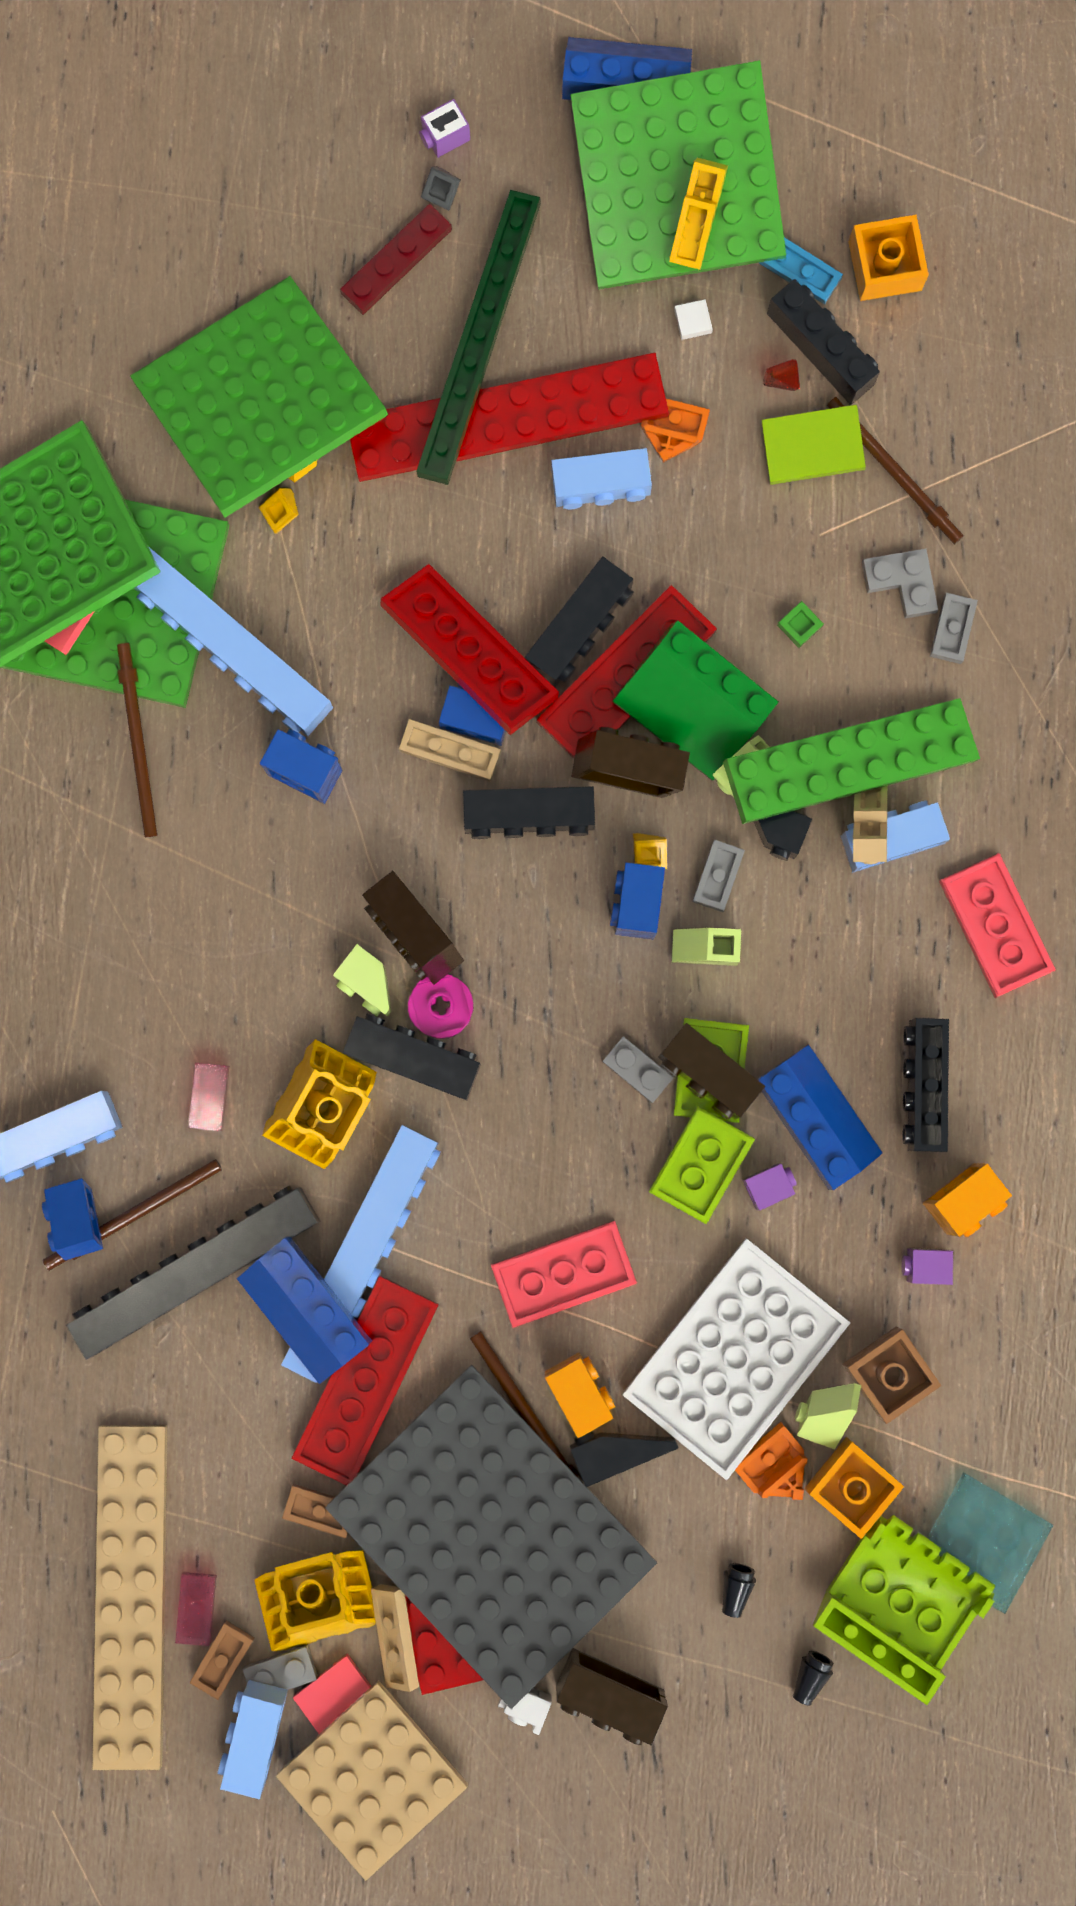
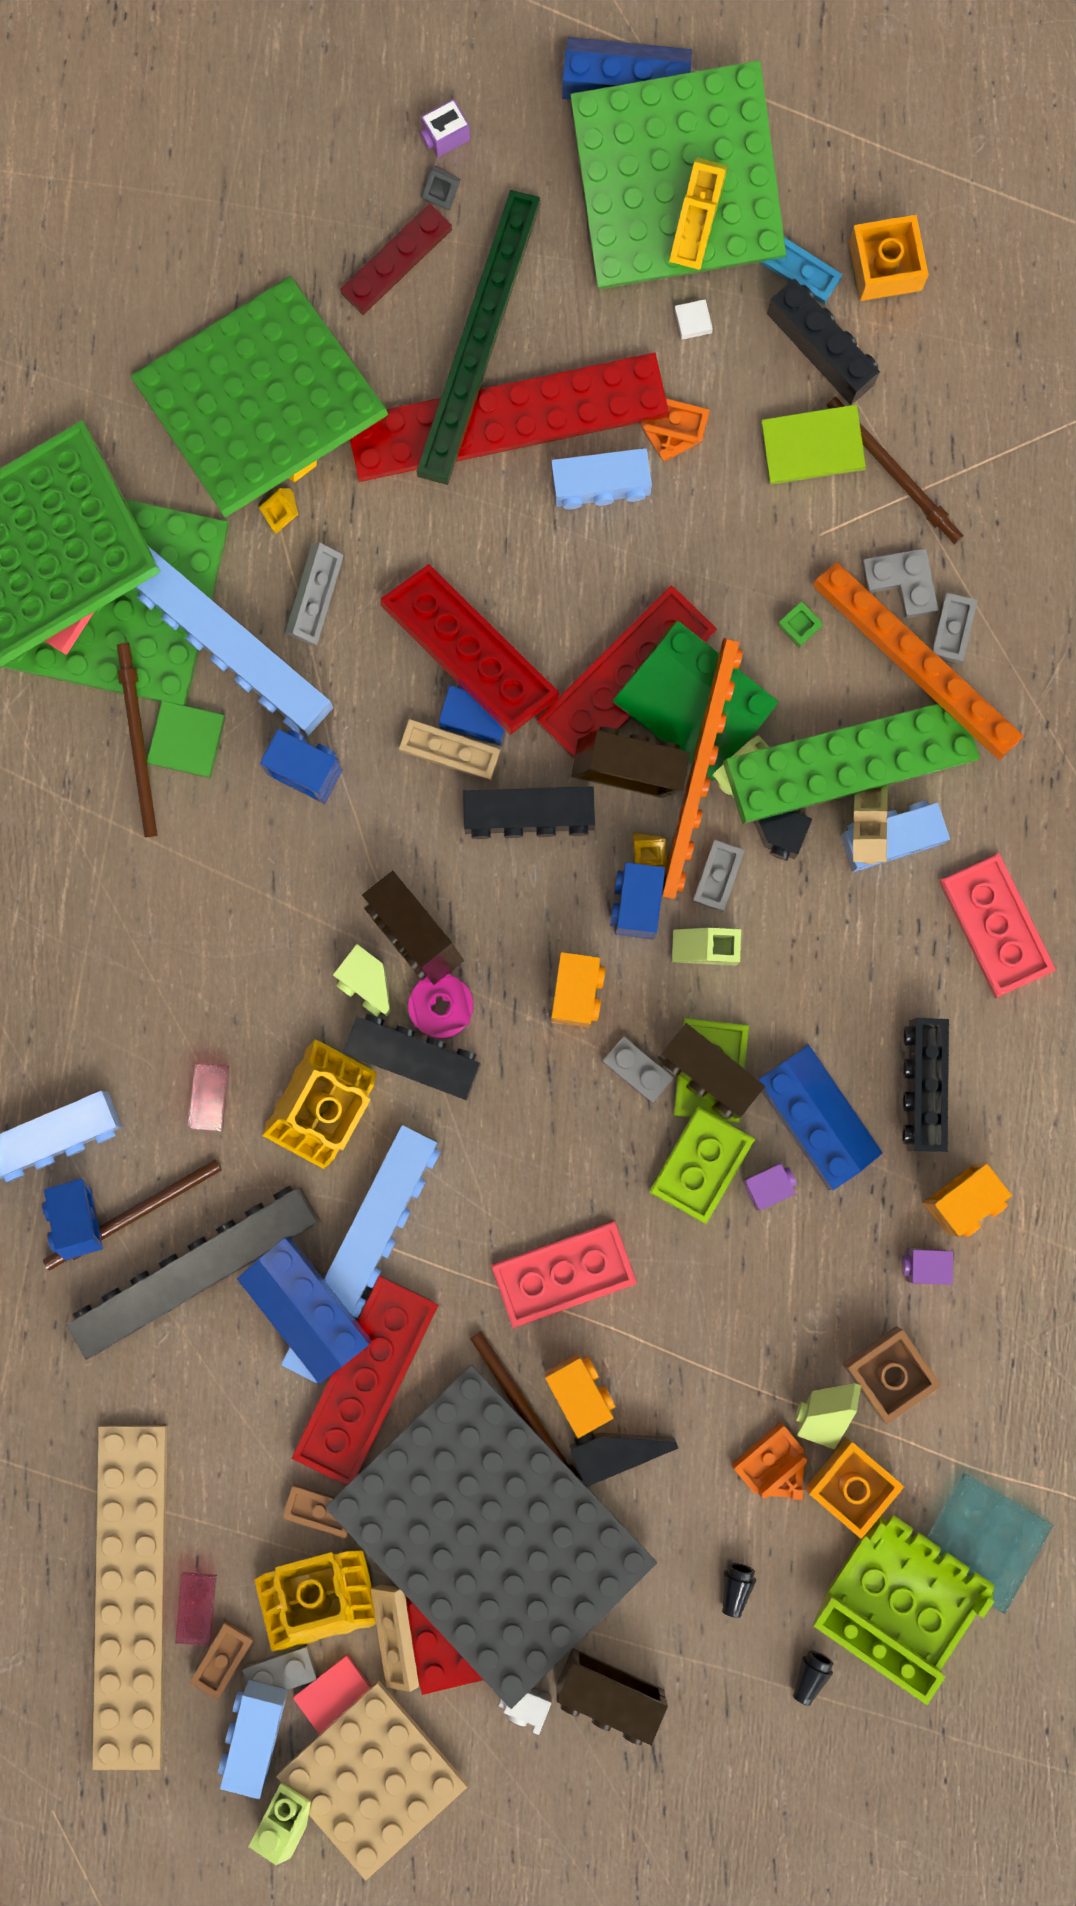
black brick [524,556,634,687] -> none
white plate [622,1238,850,1480] -> none
clear red slope [763,359,800,391] -> none
none -> bright green tile [147,701,226,779]
none -> yellowish green slope [248,1783,311,1865]
none -> light grey plate [285,542,344,645]
none -> light orange brick [551,952,606,1028]
none -> orange plate [662,638,743,899]
none -> orange plate [813,562,1024,761]

